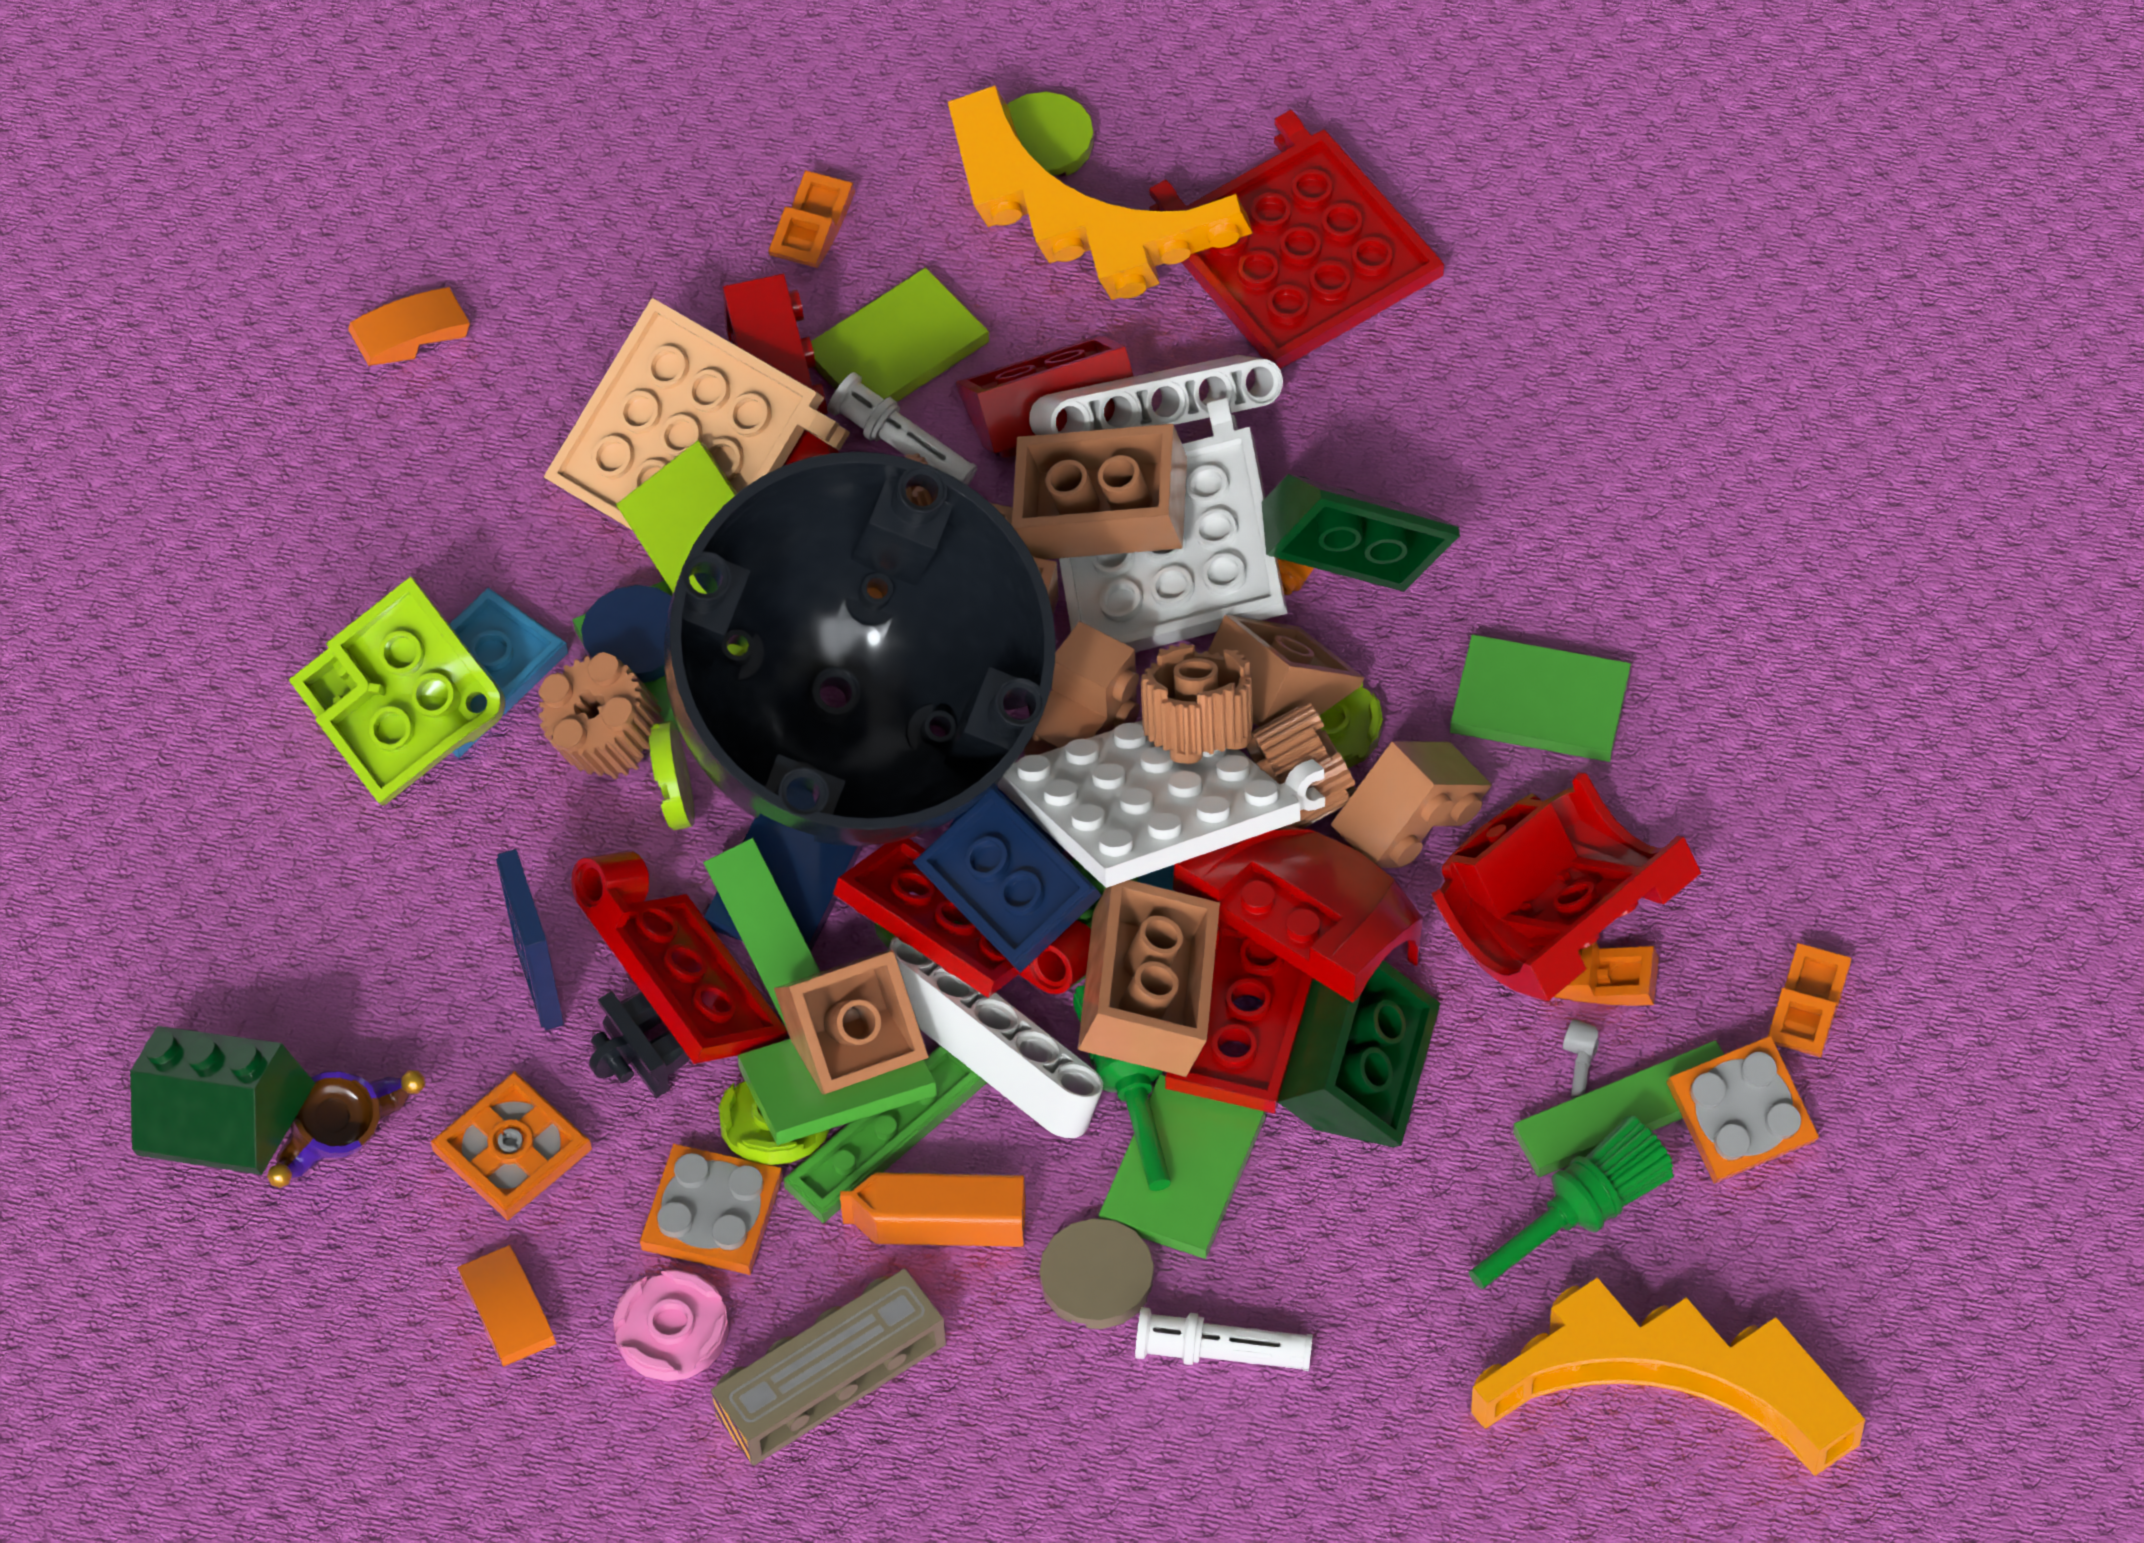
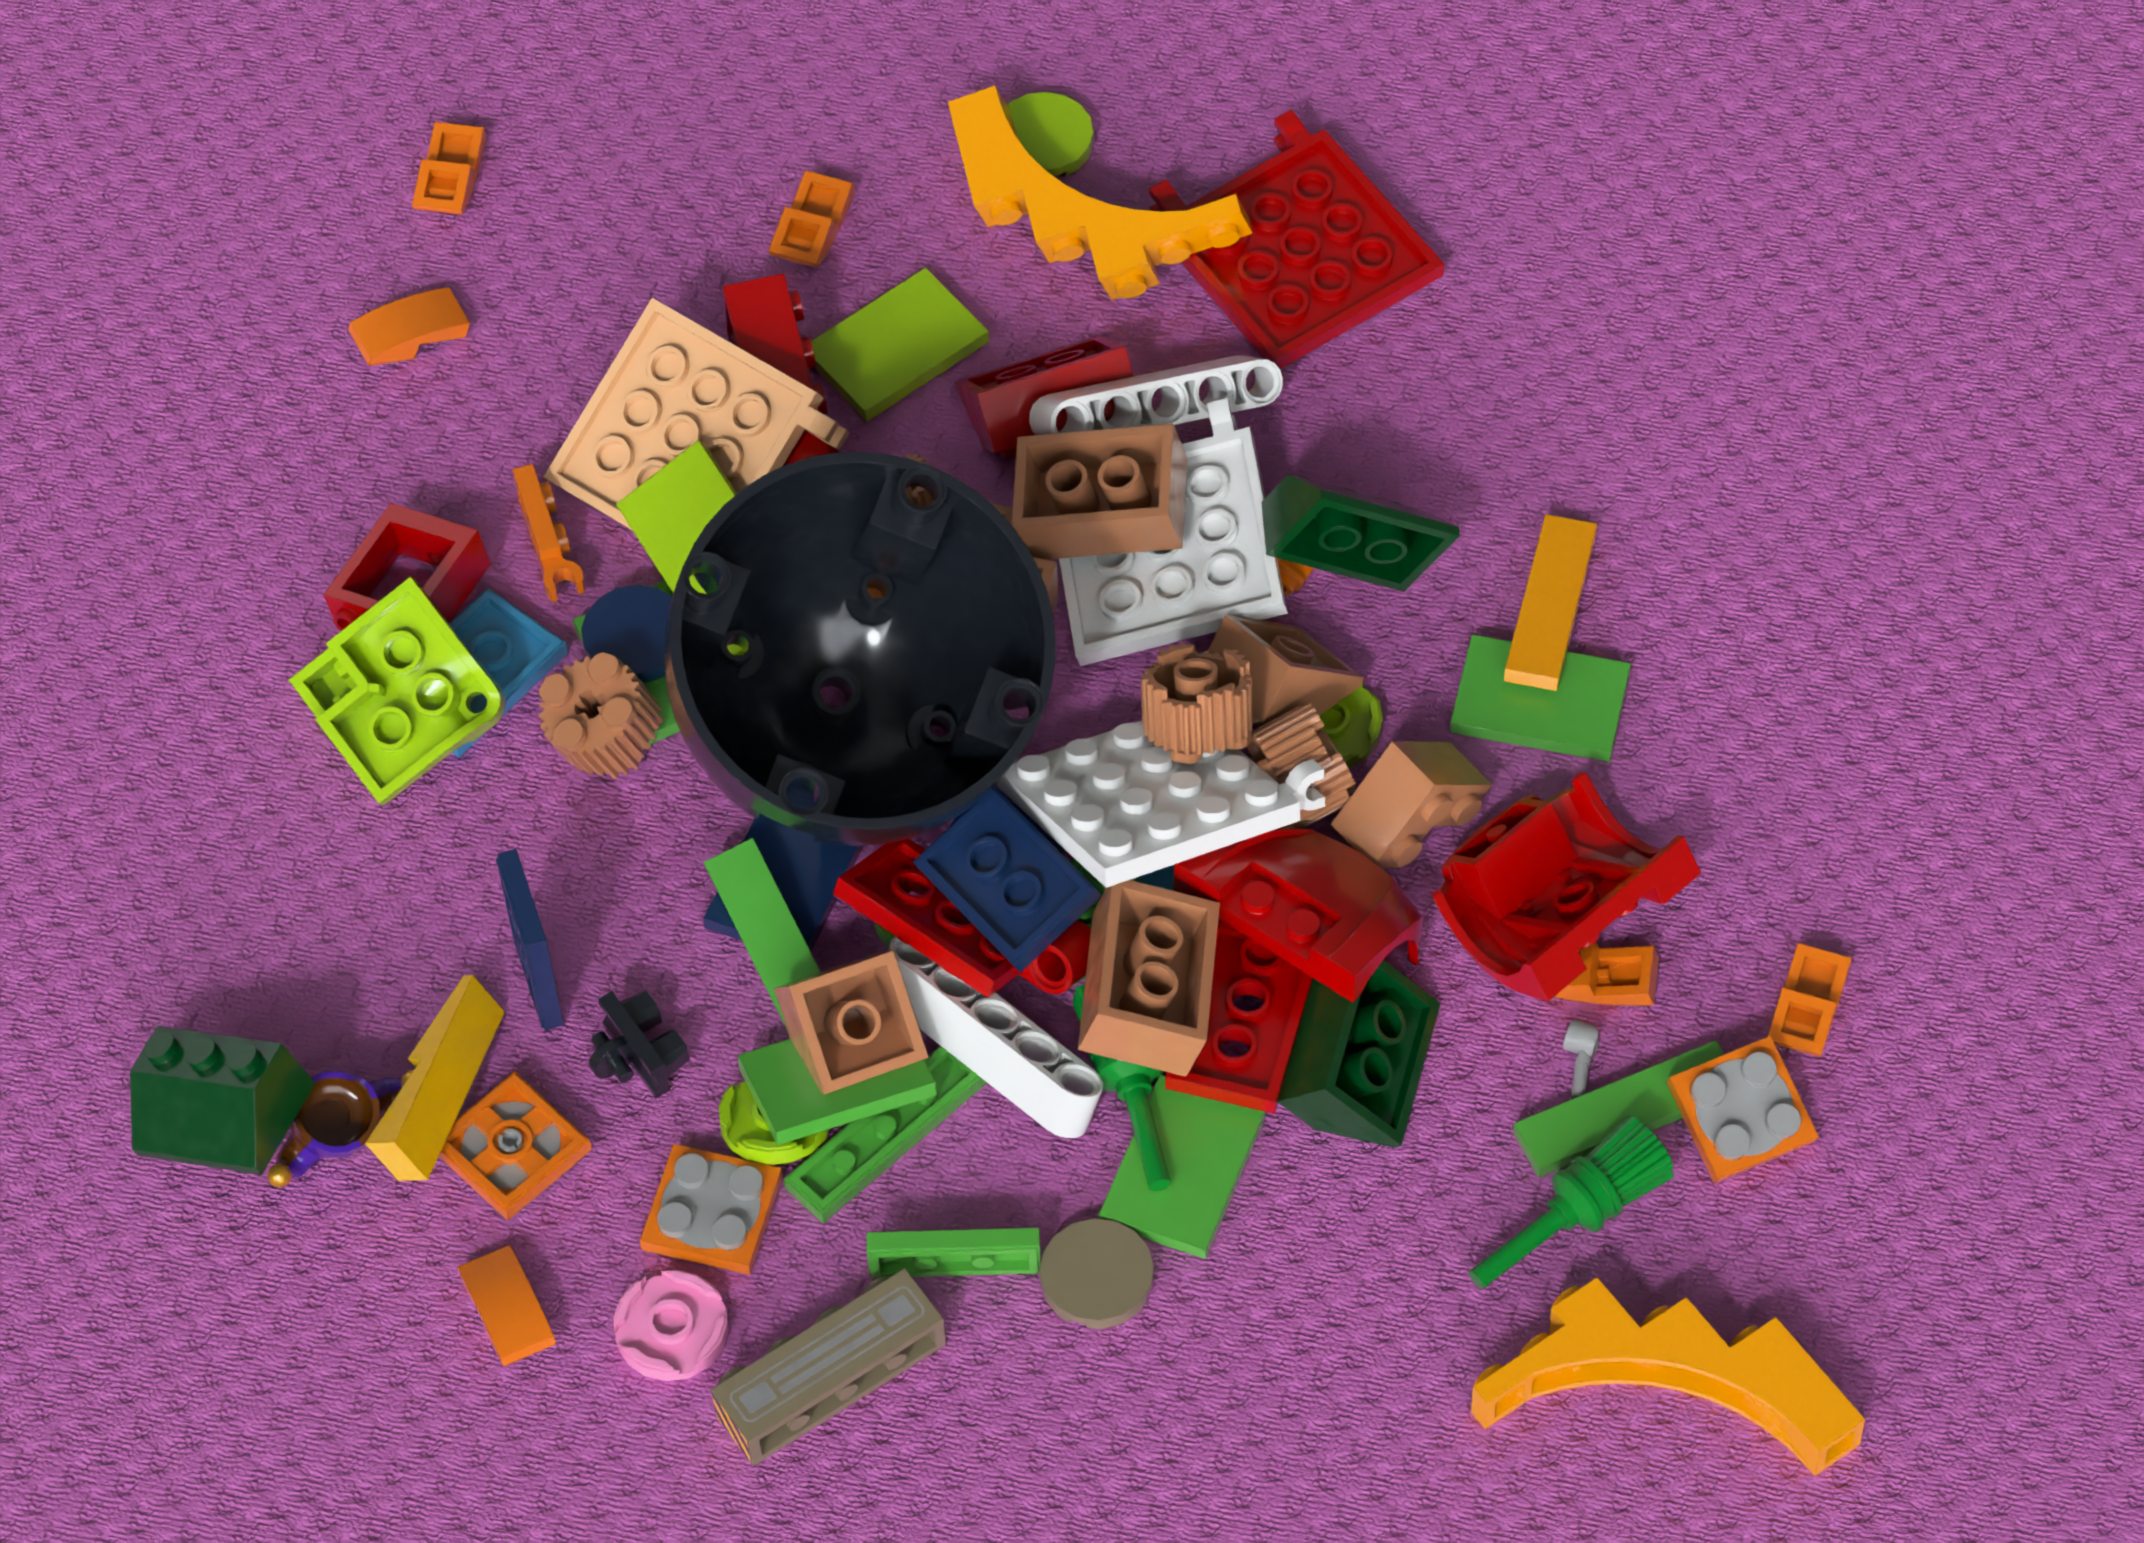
red hinge [571,850,788,1064] -> none
lime tile [649,720,695,831] -> none
white pin [827,372,977,486] -> none
orange piece [840,1172,1026,1247] -> none
nougat brick [1024,621,1140,756] -> none
white pin [1135,1307,1313,1372] -> none
none -> red window [323,503,491,631]
none -> yellow slope [365,975,505,1181]
none -> orange slope [412,122,487,215]
none -> orange plate [512,464,586,602]
none -> bright green tile [867,1228,1041,1278]
none -> light orange tile [1504,514,1597,691]

